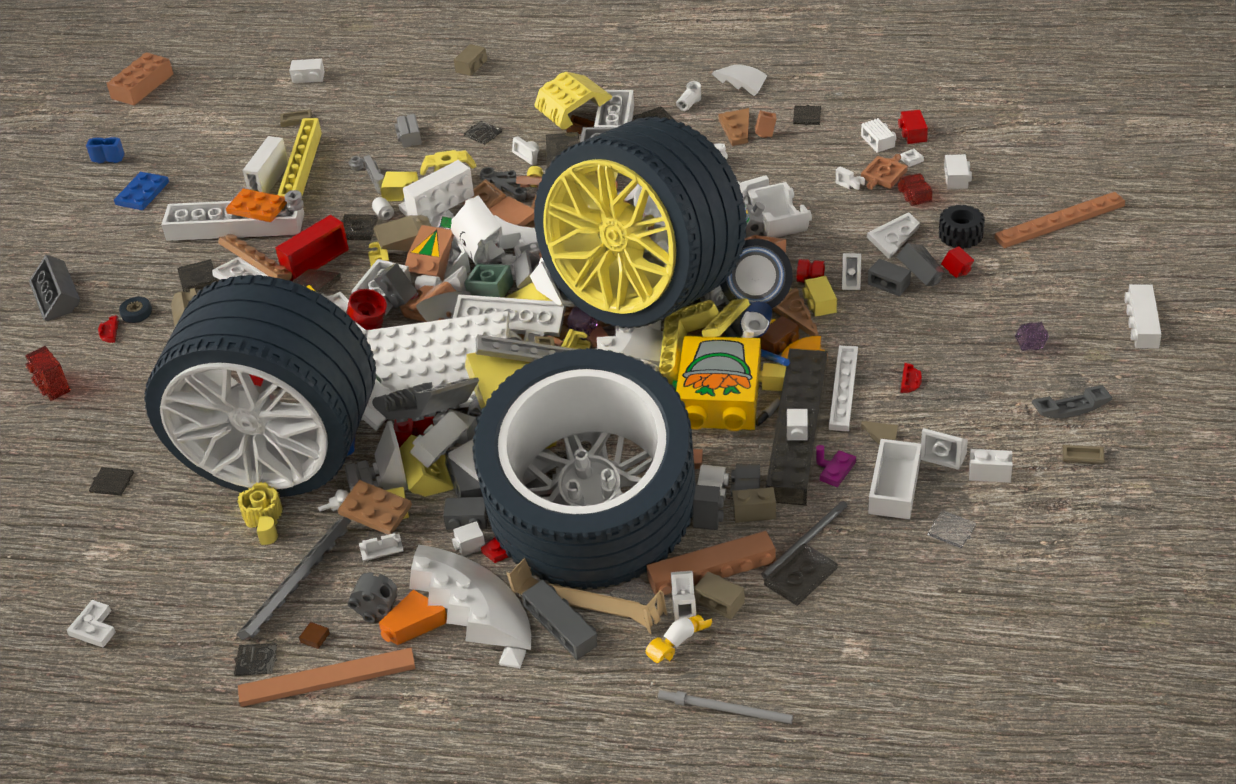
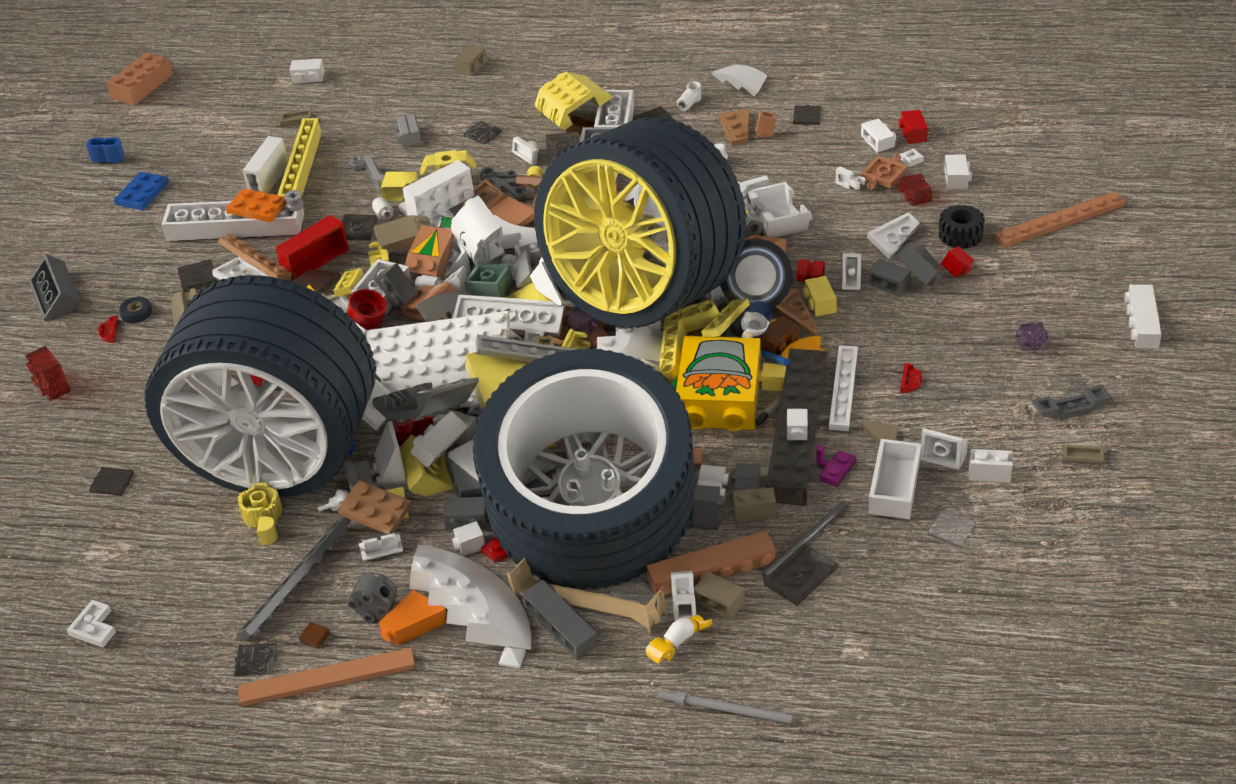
none -> light yellow plate [333,268,363,297]

